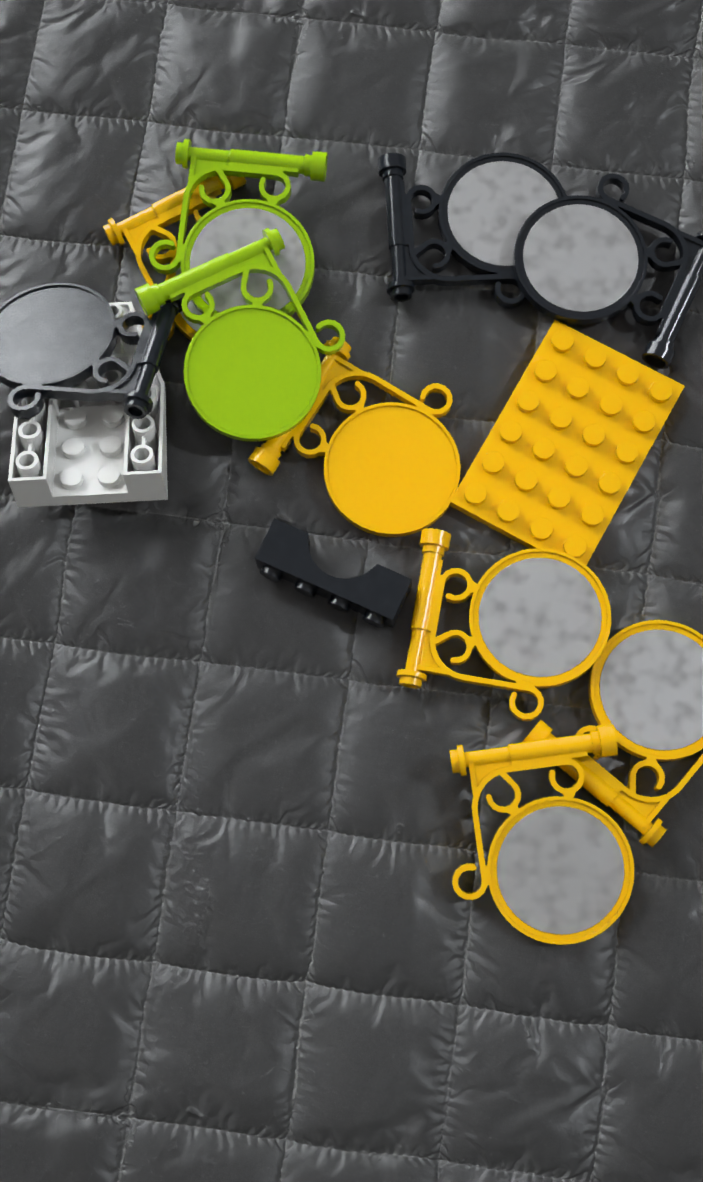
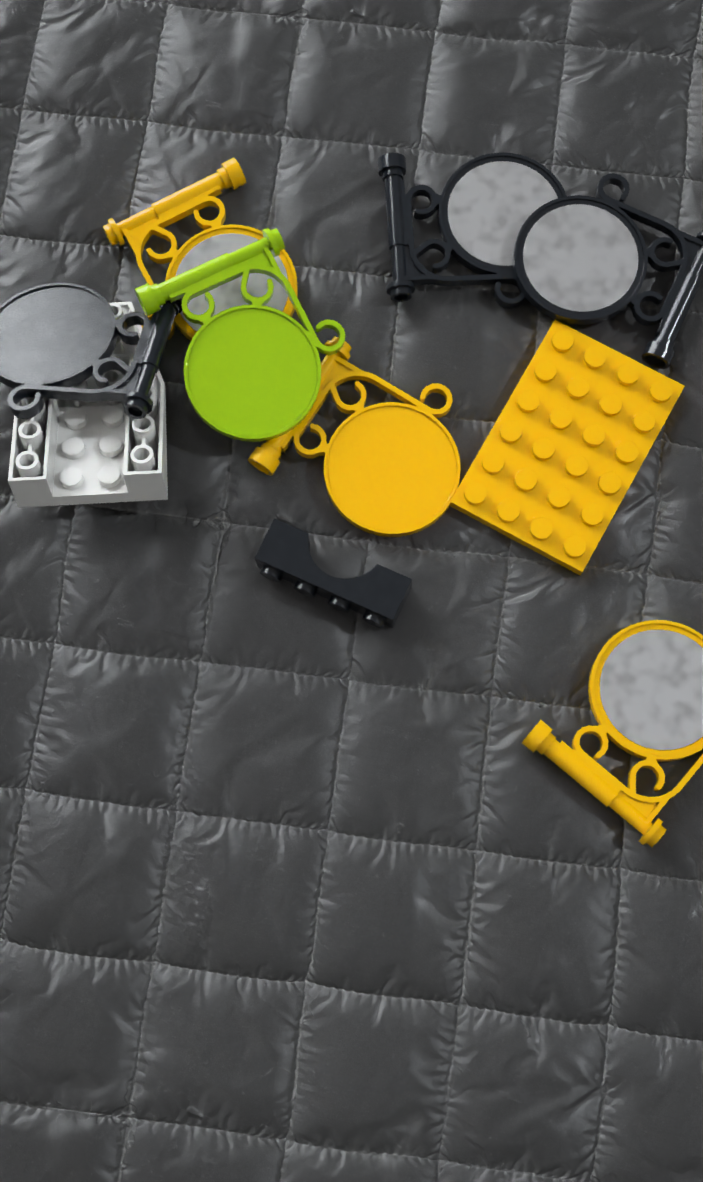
lime piece [149,139,328,317] -> none
piece [396,528,611,721] -> none
piece [449,724,634,945] -> none

